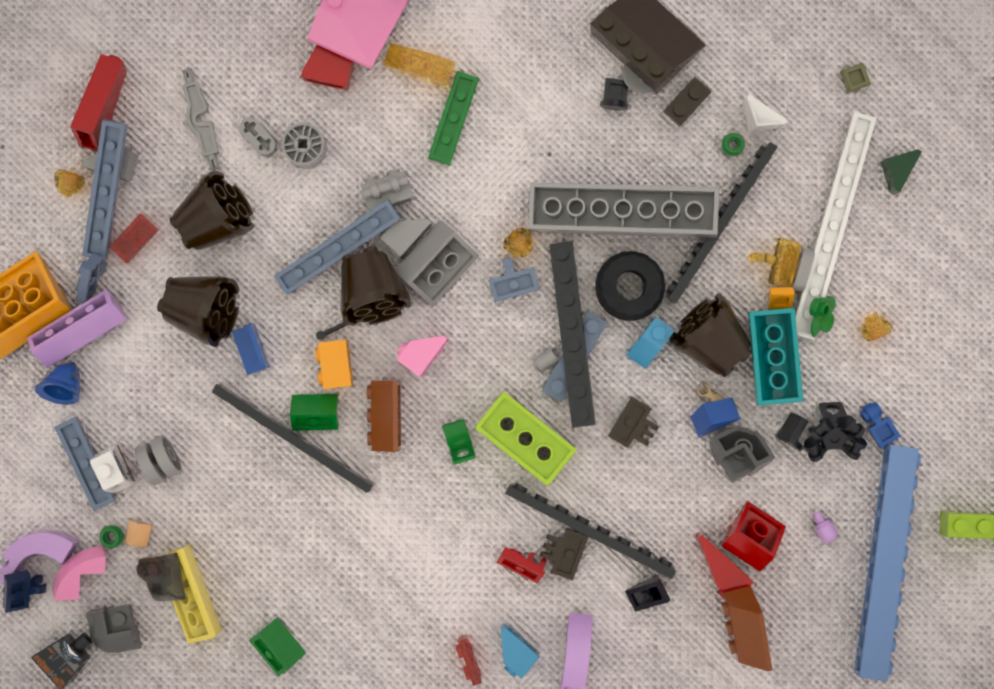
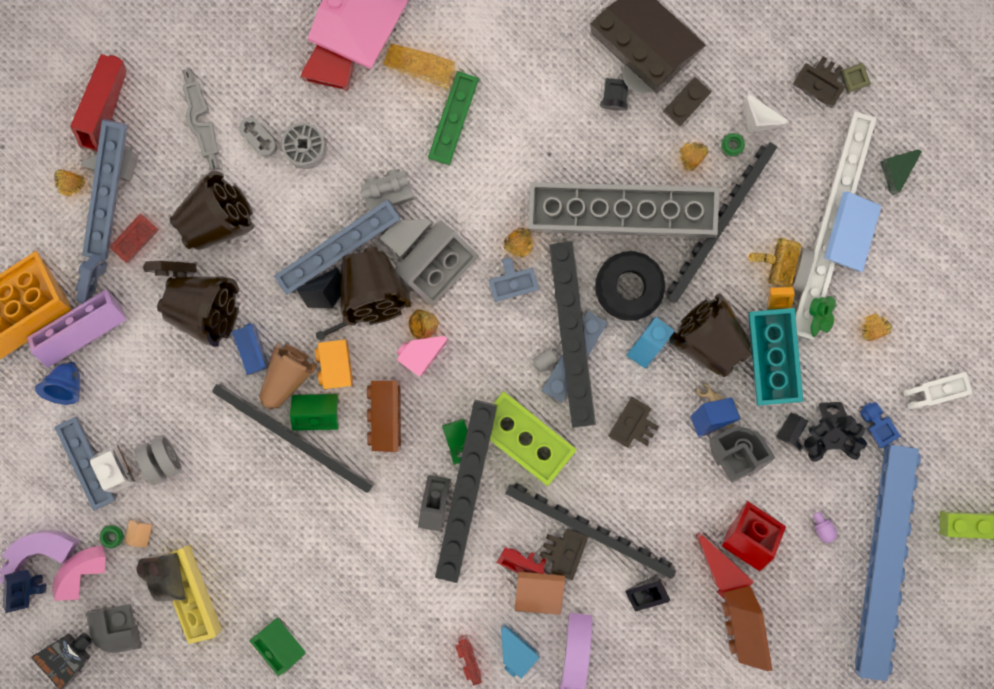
none -> dark brown hinge [143,261,197,277]
none -> medium nougat cone [259,343,317,410]
none -> black slope [297,267,341,309]
none -> clear yellow cone [409,309,439,340]
none -> dark grey slope [418,475,451,532]
none -> black plate [435,399,498,583]
none -> nougat tile [514,572,565,615]
none -> clear yellow cone [679,141,709,171]
none -> dark brown hinge [792,56,845,108]
none -> light blue tile [824,192,881,272]
none -> white hinge [903,371,973,410]

